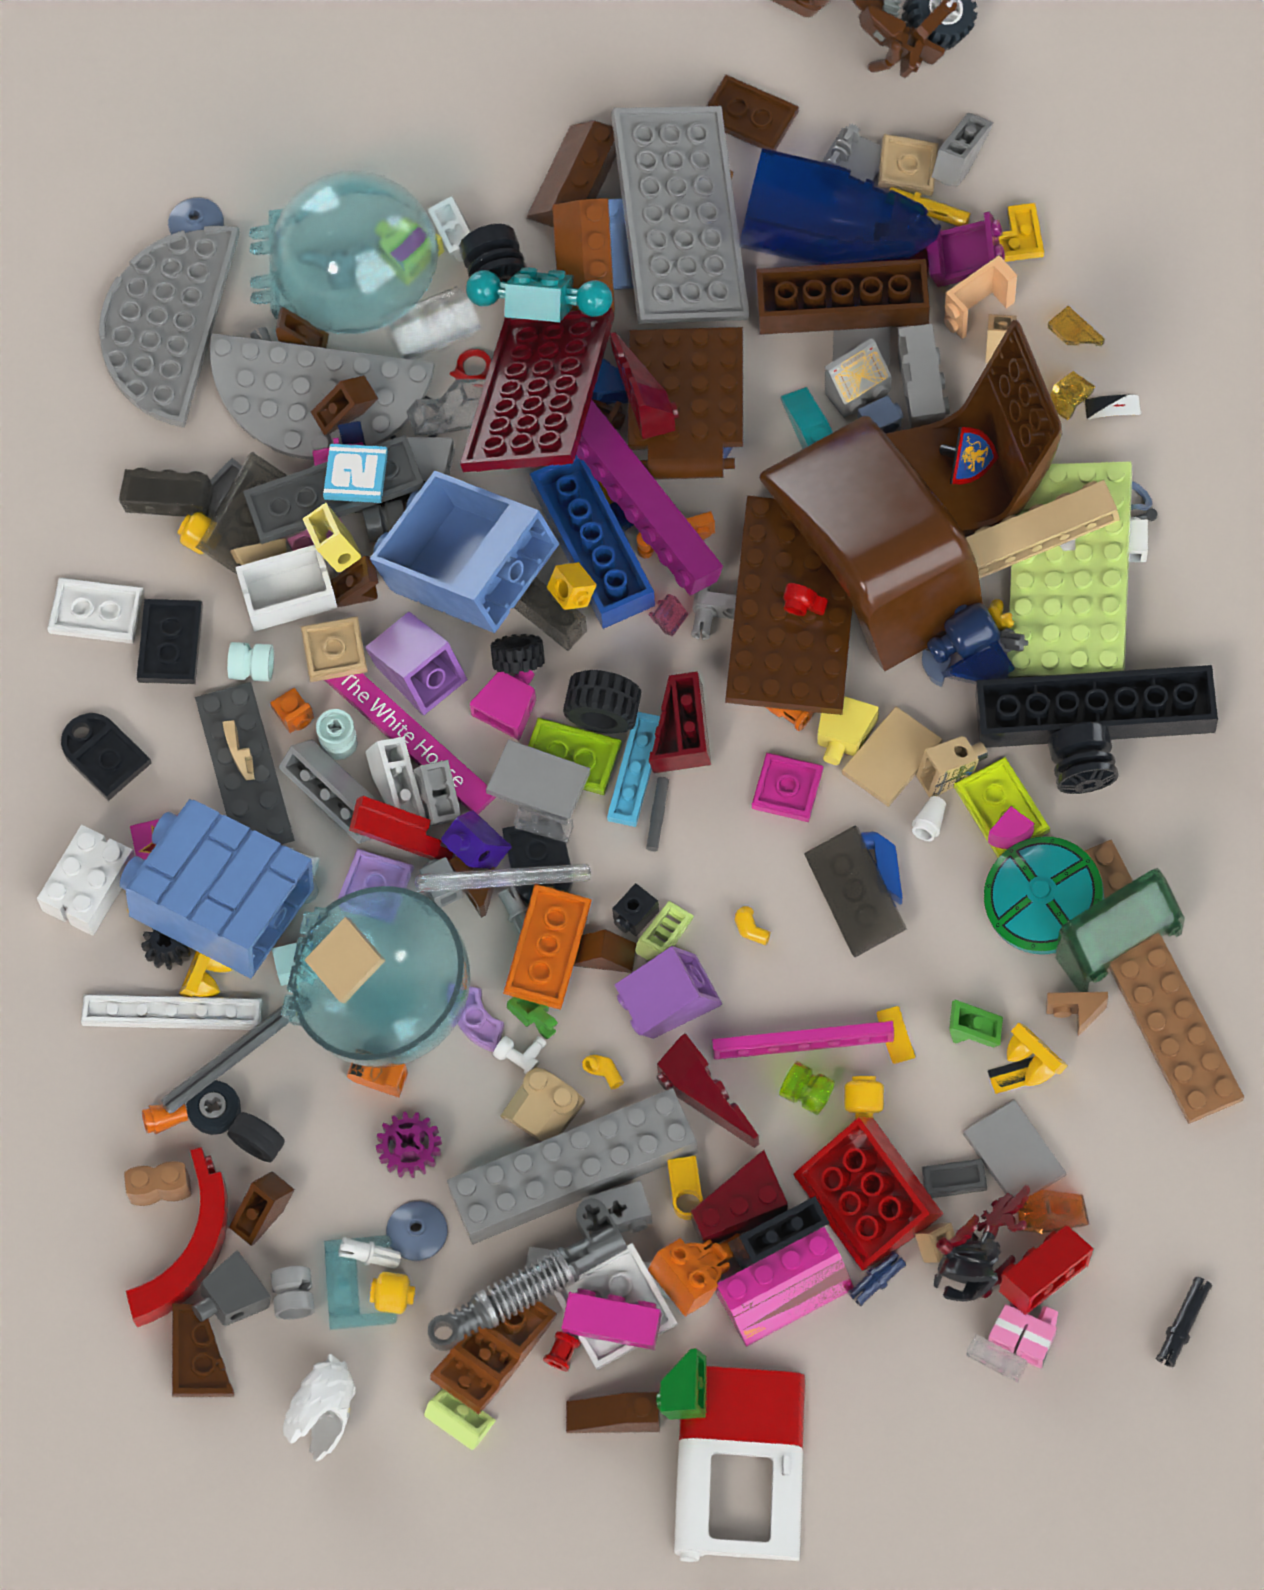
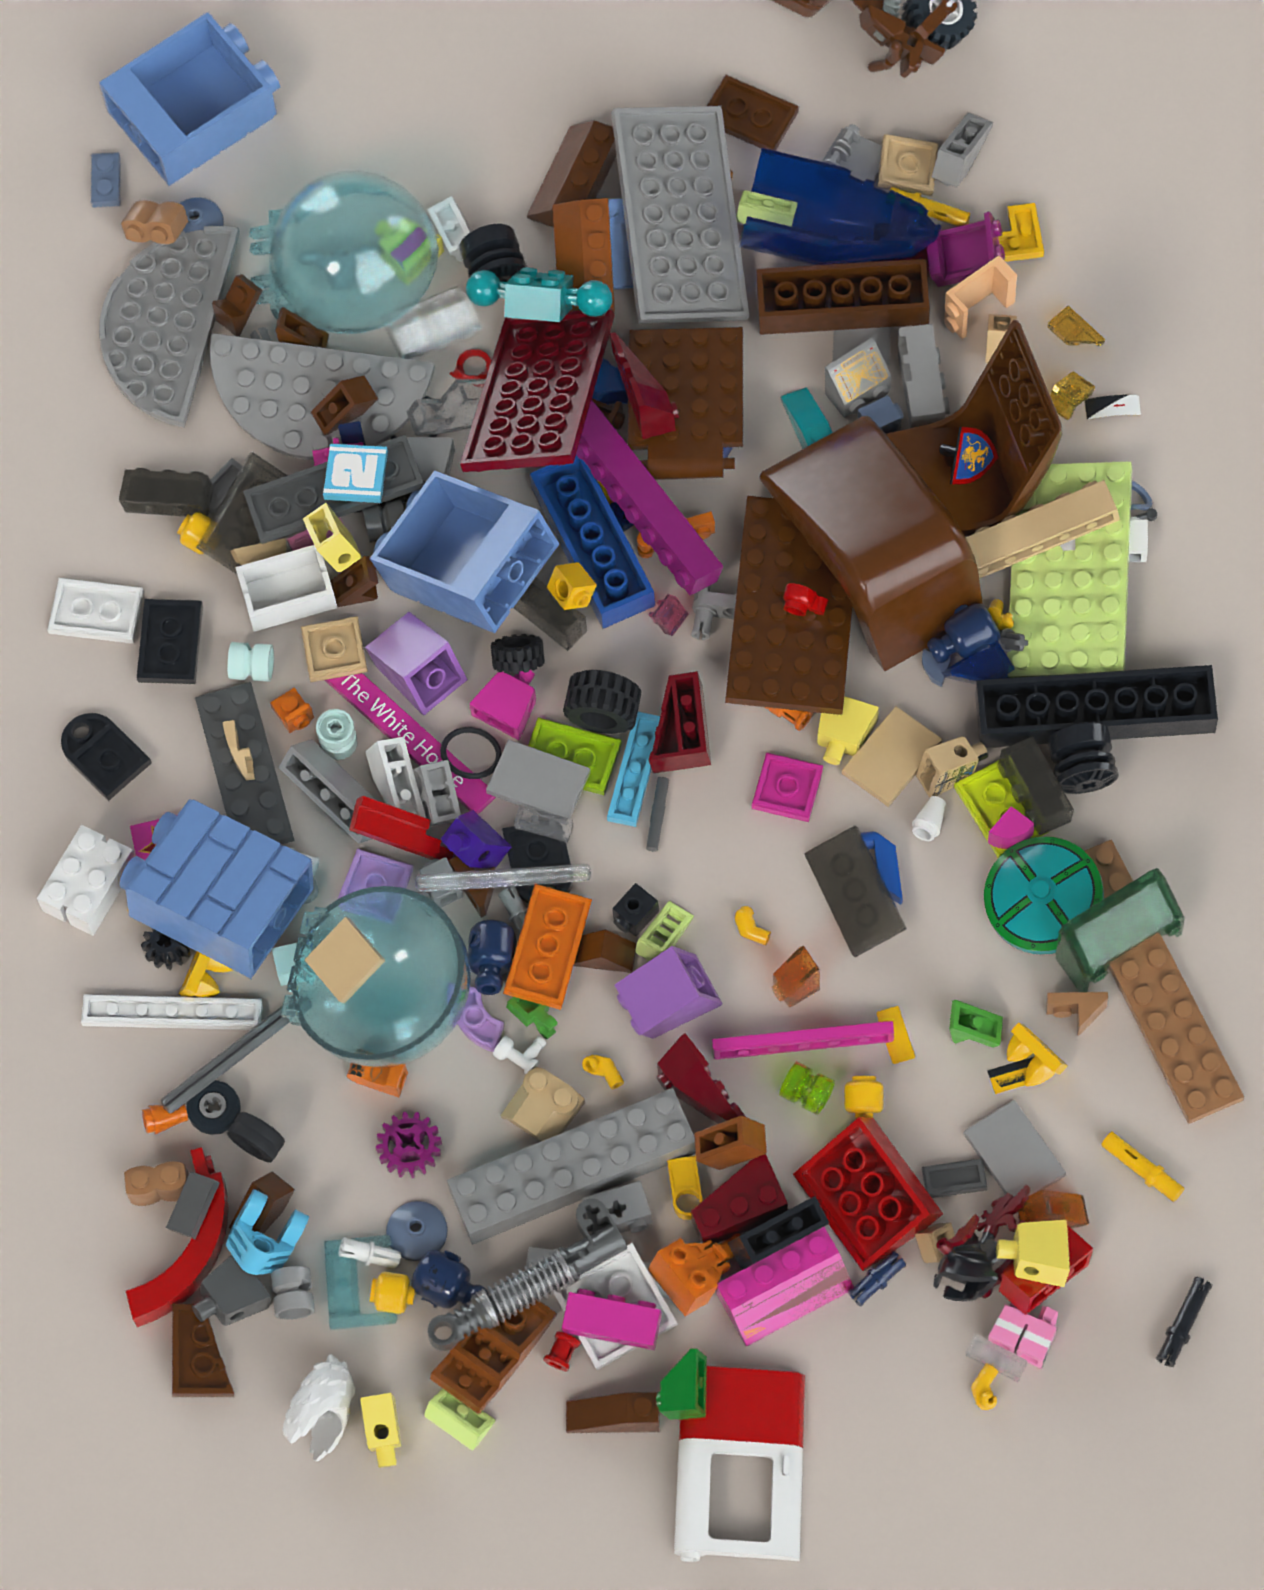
none -> sand blue plate [91,153,121,208]
none -> medium blue brick [99,12,280,186]
none -> medium nougat brick [121,200,189,244]
none -> dark grey tile [166,1171,219,1239]
none -> reddish brown slope [212,274,262,337]
none -> medium azure piece [225,1189,309,1275]
none -> light yellow torso [360,1393,402,1468]
none -> dark blue piece [411,1250,488,1309]
none -> black tyre [440,727,502,779]
none -> dark blue piece [467,919,516,995]
none -> dark orange brick [694,1115,767,1170]
none -> yellowish green slope [736,190,798,234]
none -> clear orange slope [771,945,820,1008]
none -> yellow arm [971,1363,998,1410]
none -> light yellow torso [996,1220,1070,1287]
none -> clear smoke brick [997,736,1074,836]
none -> yellow pin [1101,1131,1184,1203]

